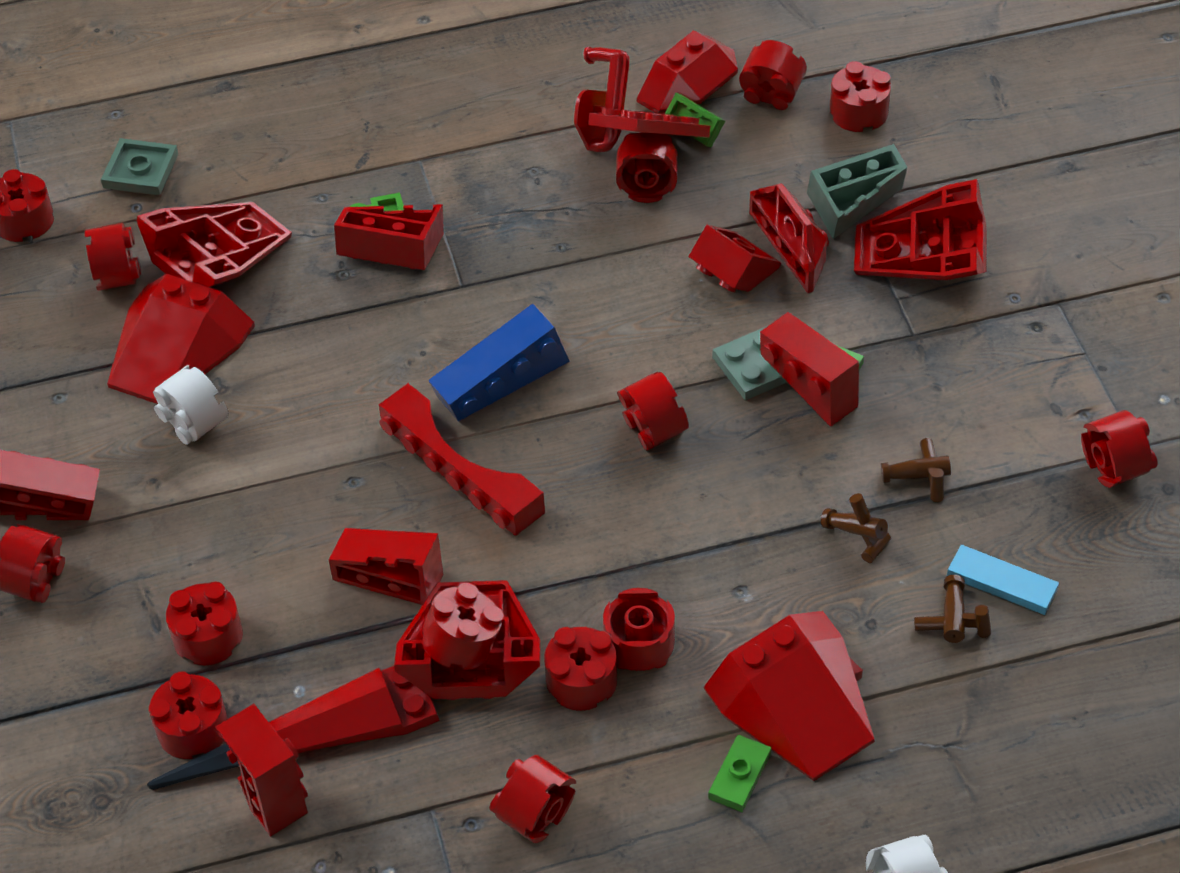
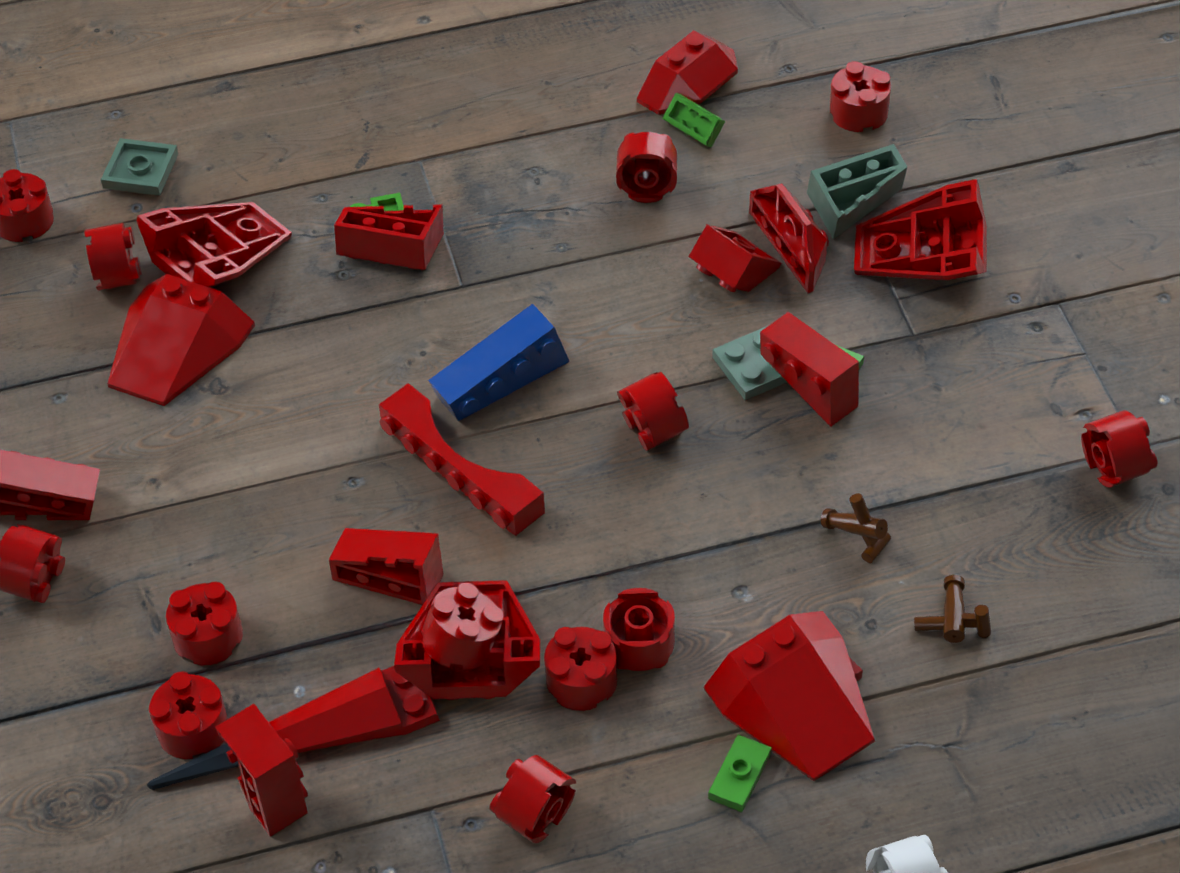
white brick [153,365,228,445] -> none
red plate [574,47,711,153] -> none
red brick [739,40,807,110] -> none
reddish brown piece [881,438,951,502] -> none
medium azure tile [947,545,1059,615] -> none

